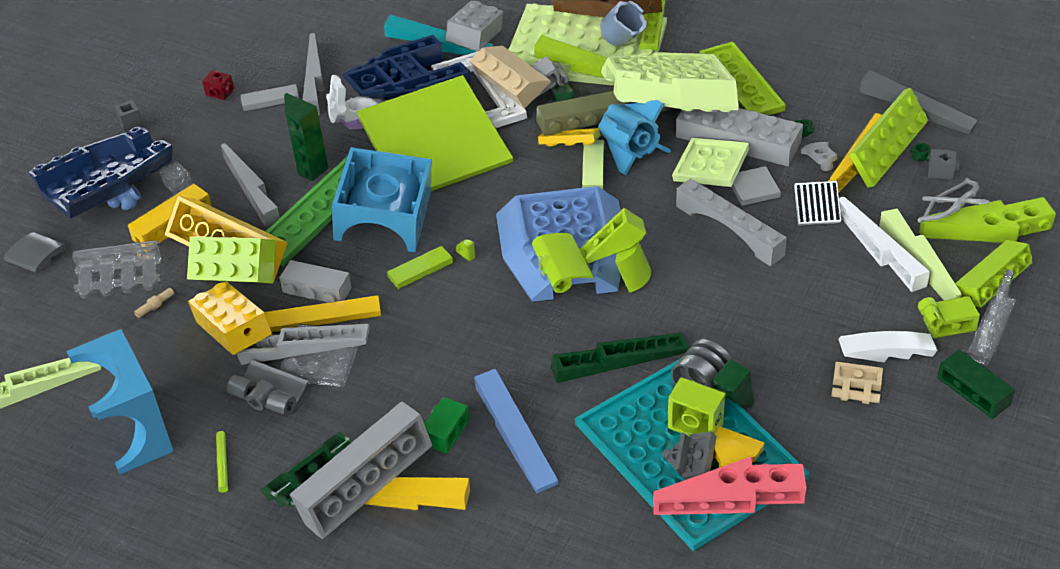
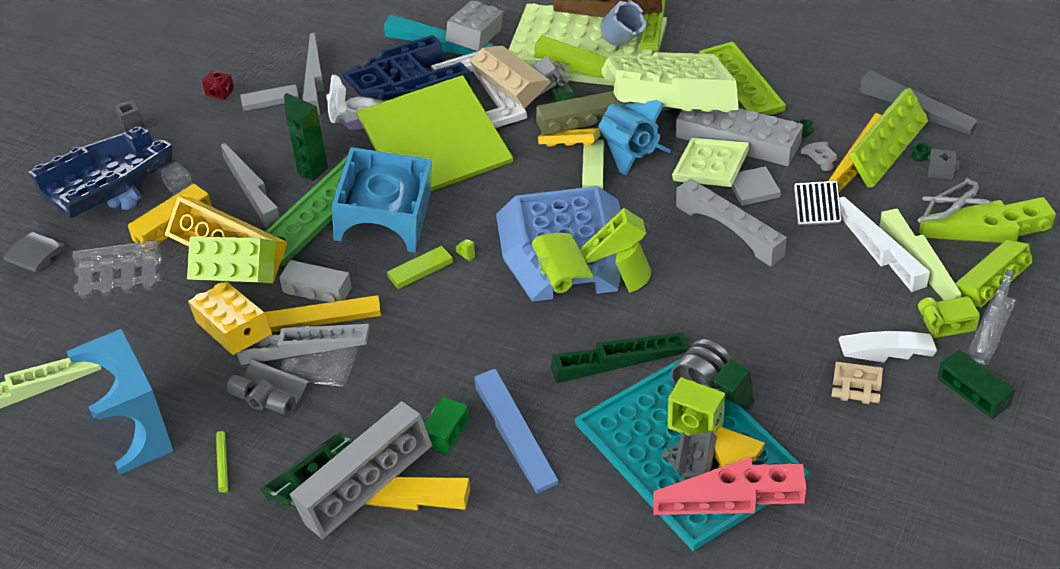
tan bar [134,288,174,318] -> none

